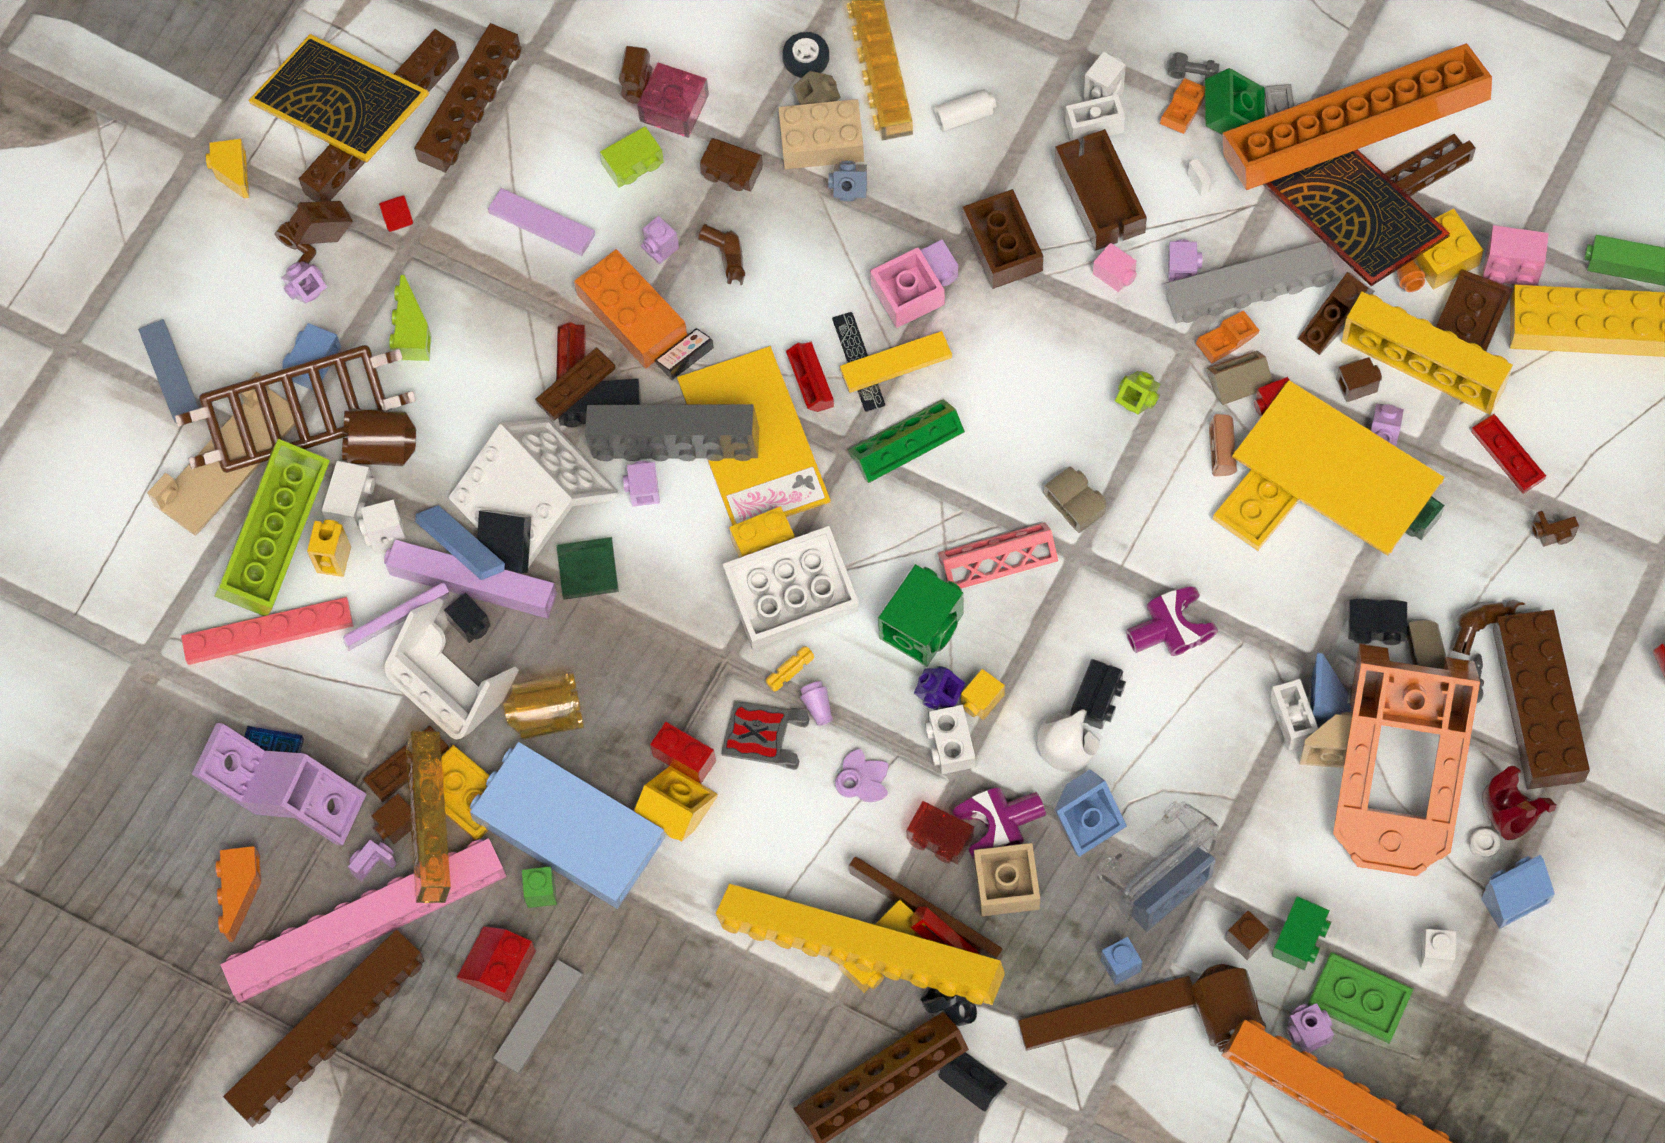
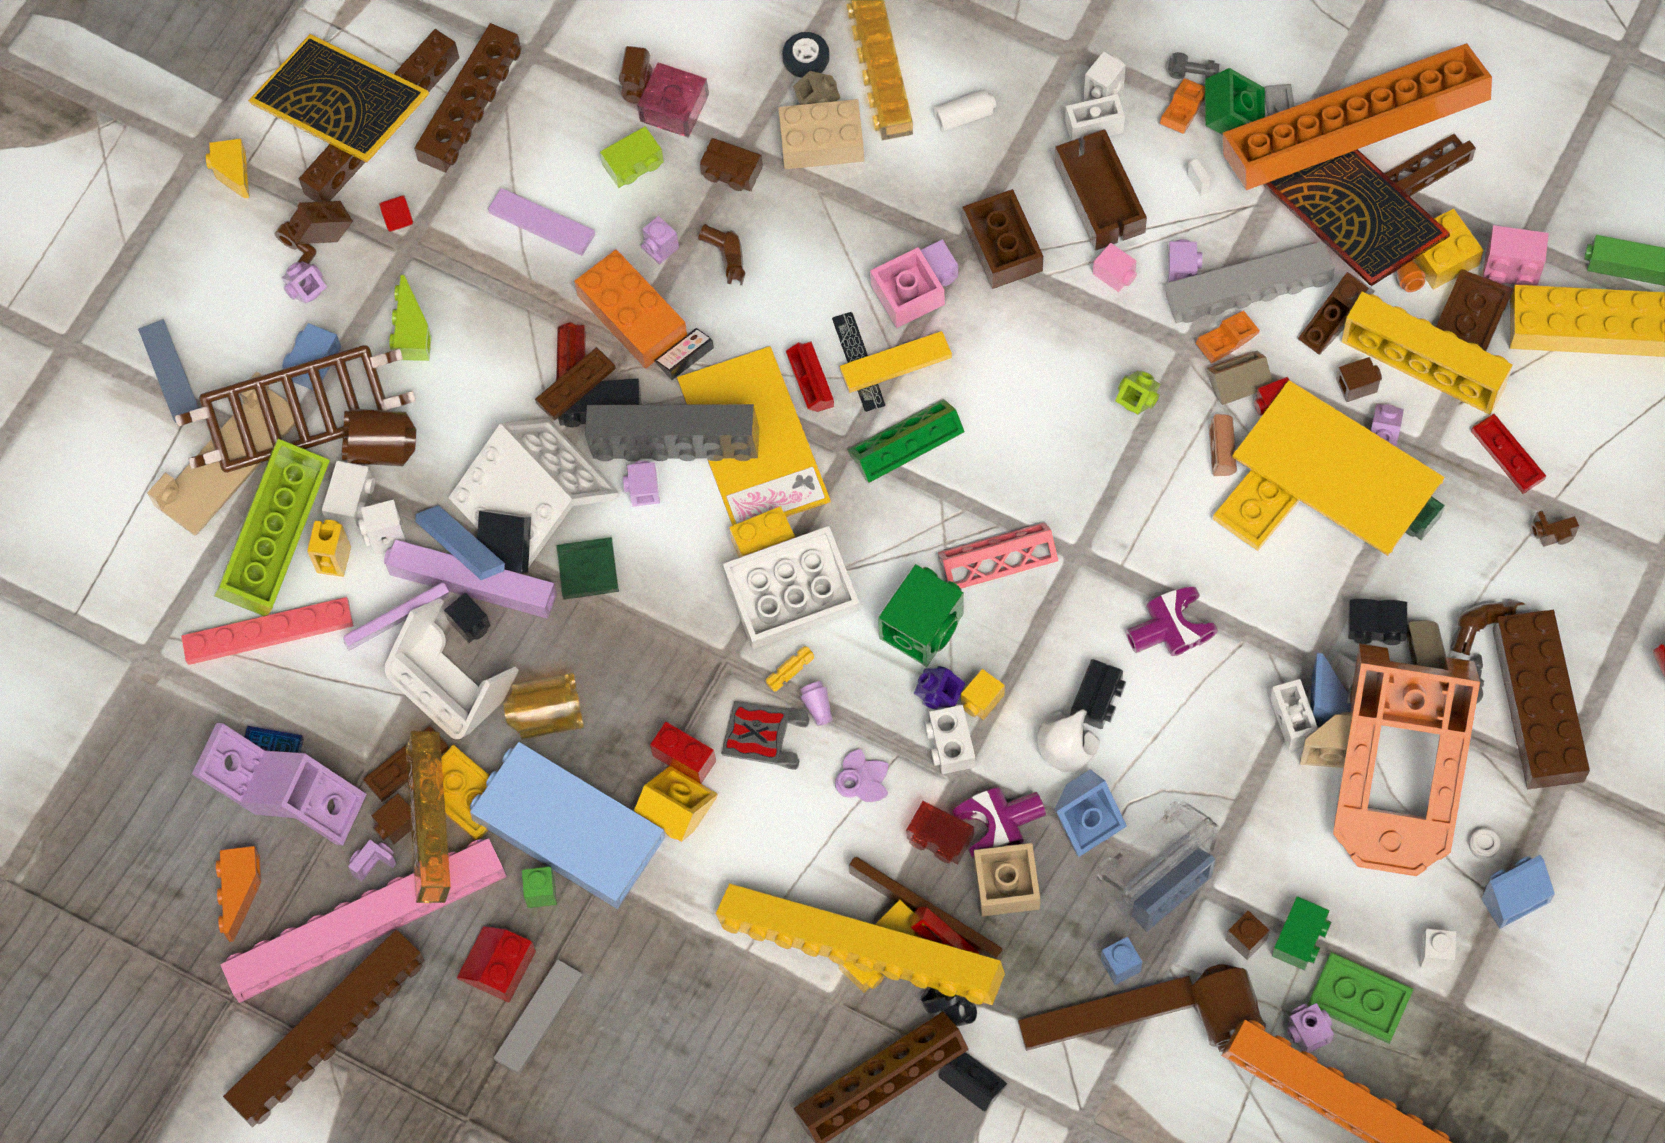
sand blue brick [828,160,867,201] -> none
dark tan brick [1044,466,1106,533] -> none
dark red piece [1482,765,1557,840] -> none

